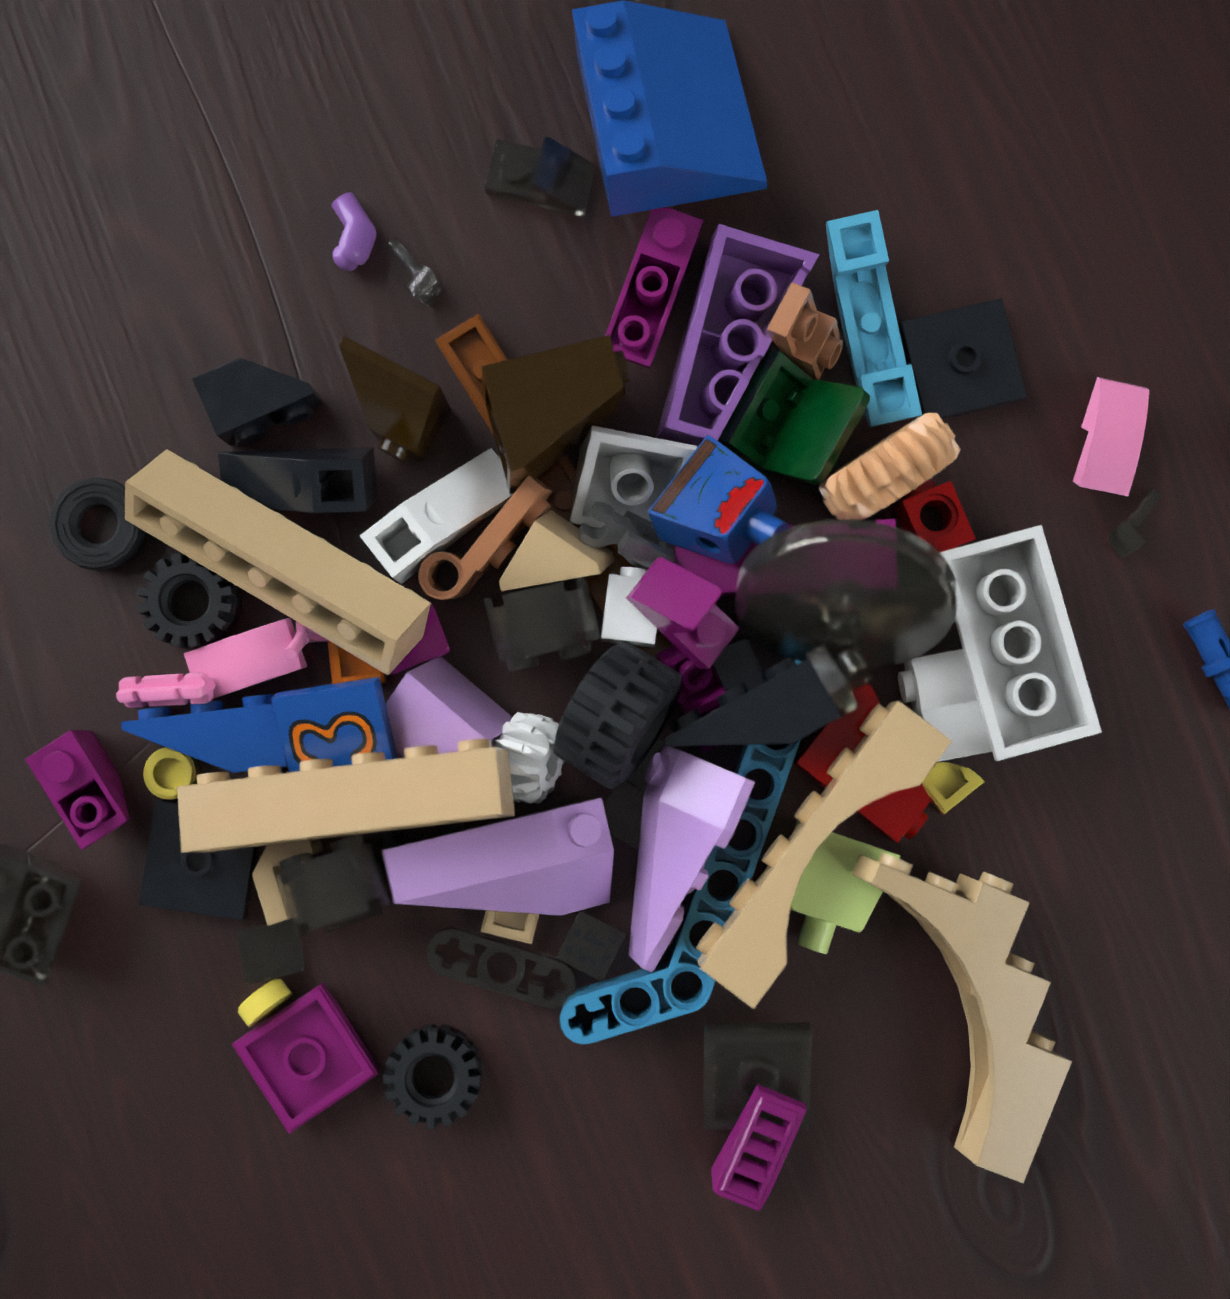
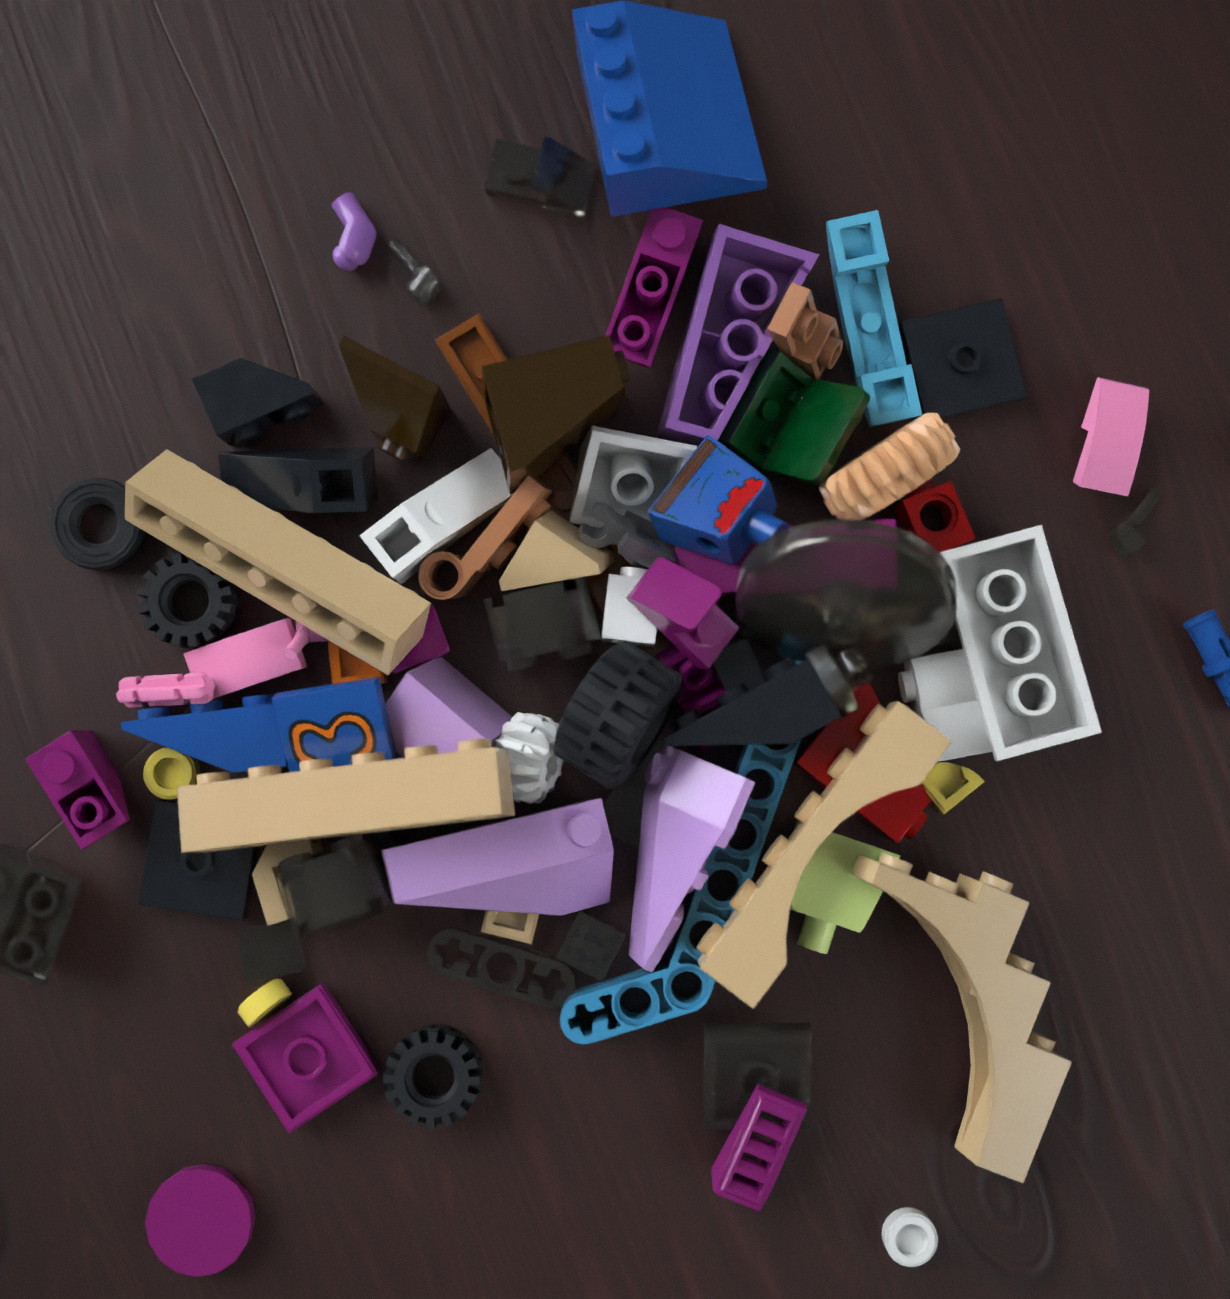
none -> magenta tile [145,1164,256,1277]
none -> white tile [882,1207,938,1267]

